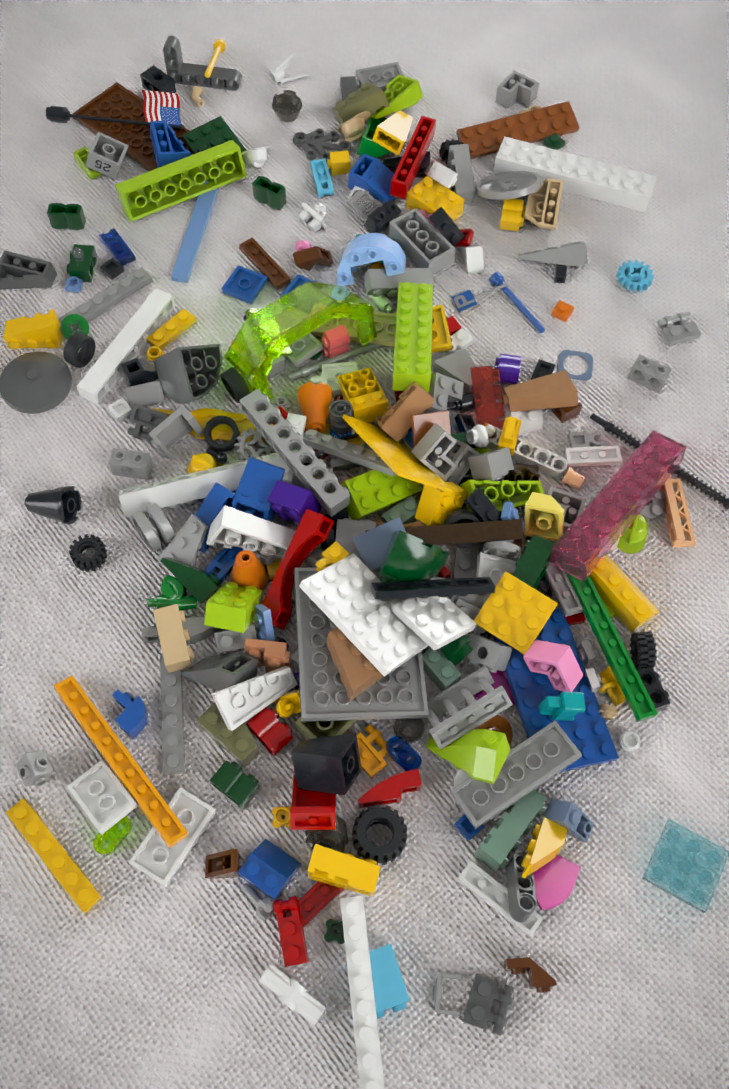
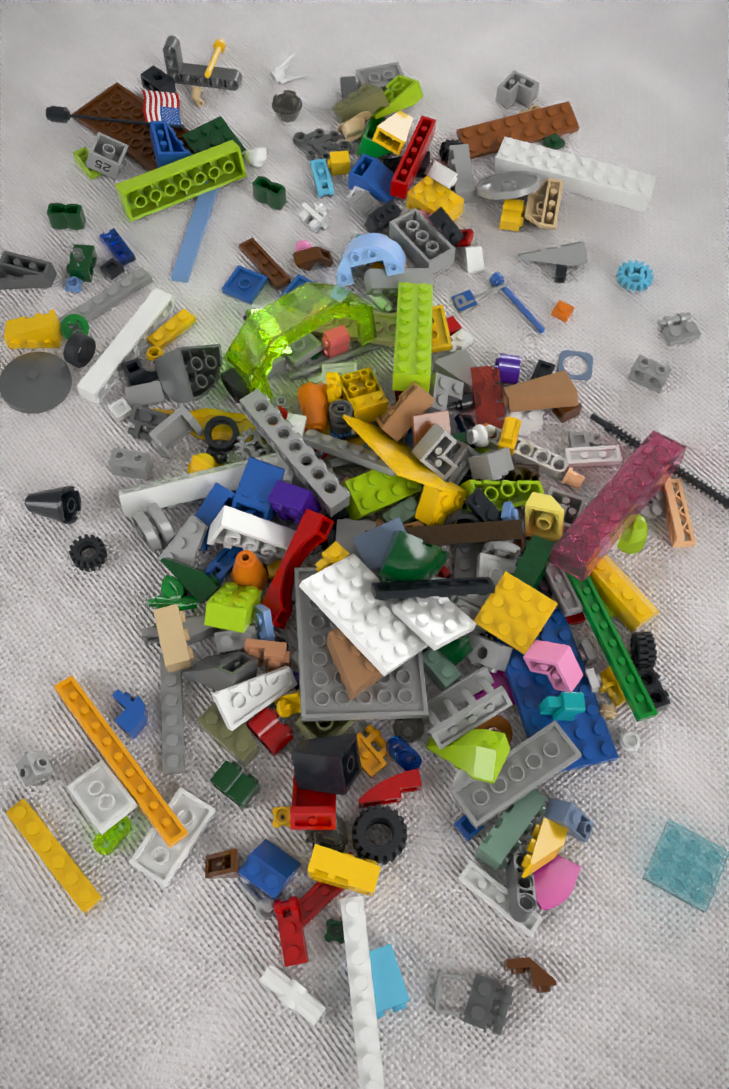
none -> yellow hinge [326,372,343,405]

